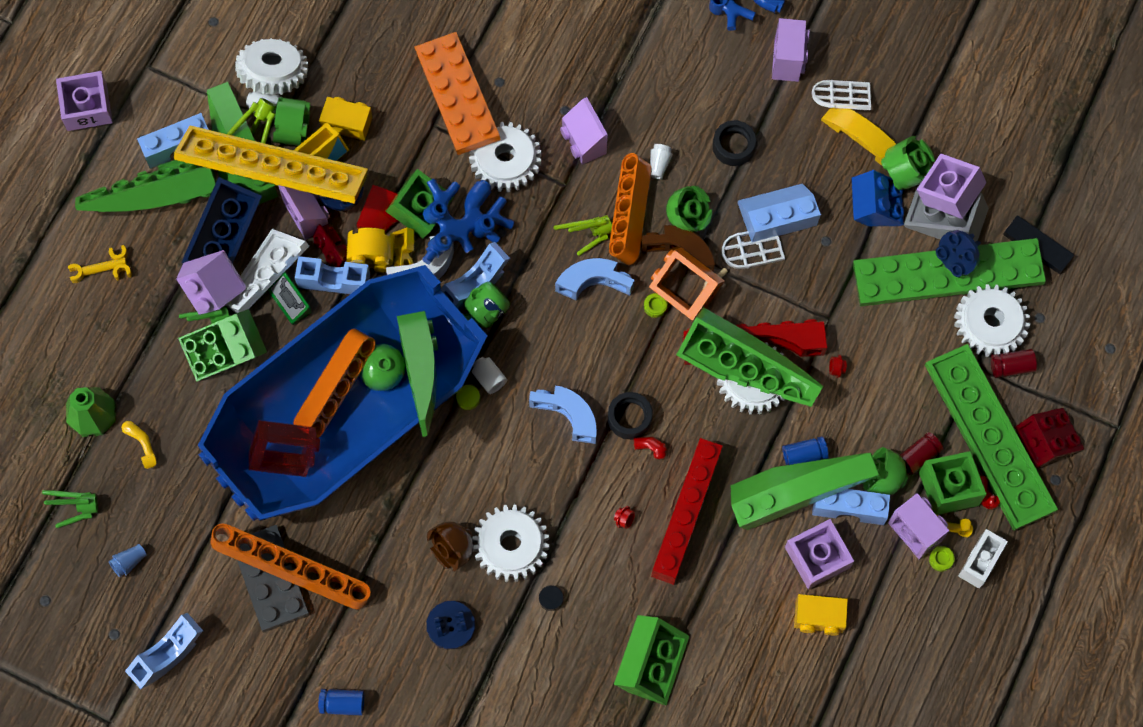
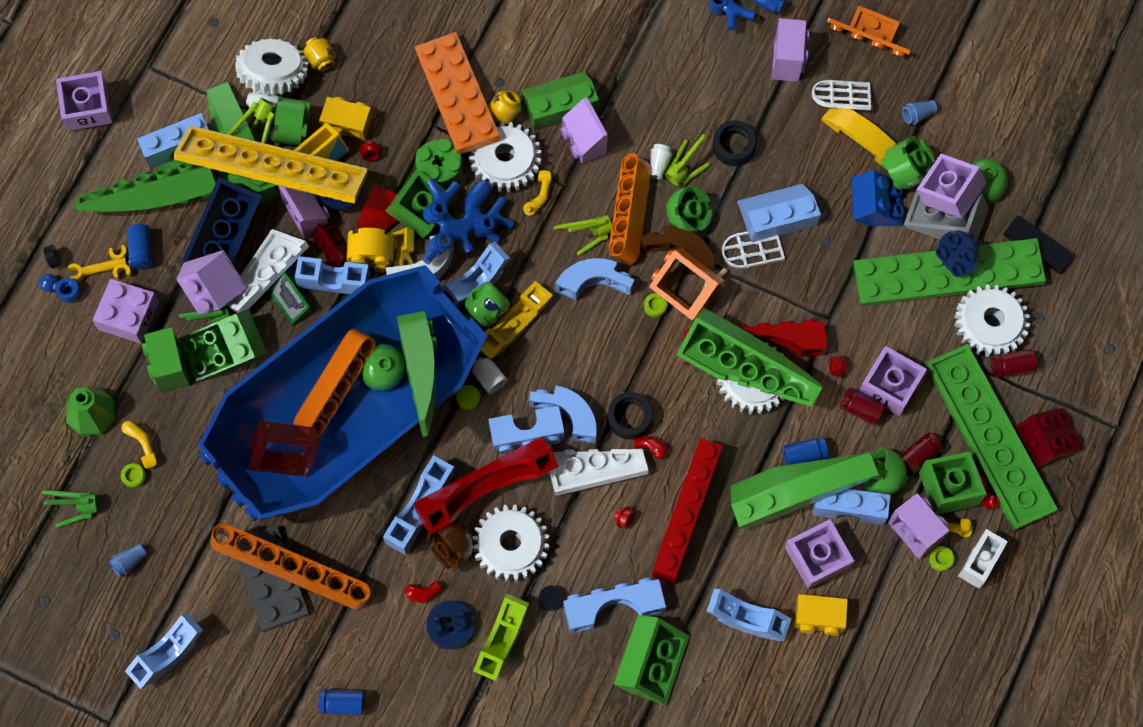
none -> blue plate [39,274,81,303]
none -> black tile [43,244,61,269]
none -> lavender brick [92,279,159,344]
none -> lime tile [121,463,146,489]
none -> blue piece [127,224,153,269]
none -> bright green brick [142,327,190,393]
none -> yellow head [303,37,336,72]
none -> red plate [359,141,382,162]
none -> light blue arch [383,455,455,555]
none -> red arm [405,581,443,603]
none -> red arch [413,437,559,534]
none -> bright green brick [415,139,463,190]
none -> lime arch [474,594,530,681]
none -> yellow slope [480,281,553,360]
none -> yellow head [488,90,521,124]
none -> light blue arch [488,405,564,454]
none -> bright green slope [520,72,599,131]
none -> yellow piece [523,170,552,216]
none -> white wing [549,449,648,496]
none -> light blue arch [563,577,666,634]
none -> lime plant [665,134,710,186]
none -> light blue arch [707,589,791,641]
none -> orange bracket [827,5,912,58]
none -> dark red piece [839,387,886,426]
none -> lavender brick [859,346,927,416]
none -> medium blue cone [902,100,937,125]
none -> bright green cylinder [972,159,1008,206]

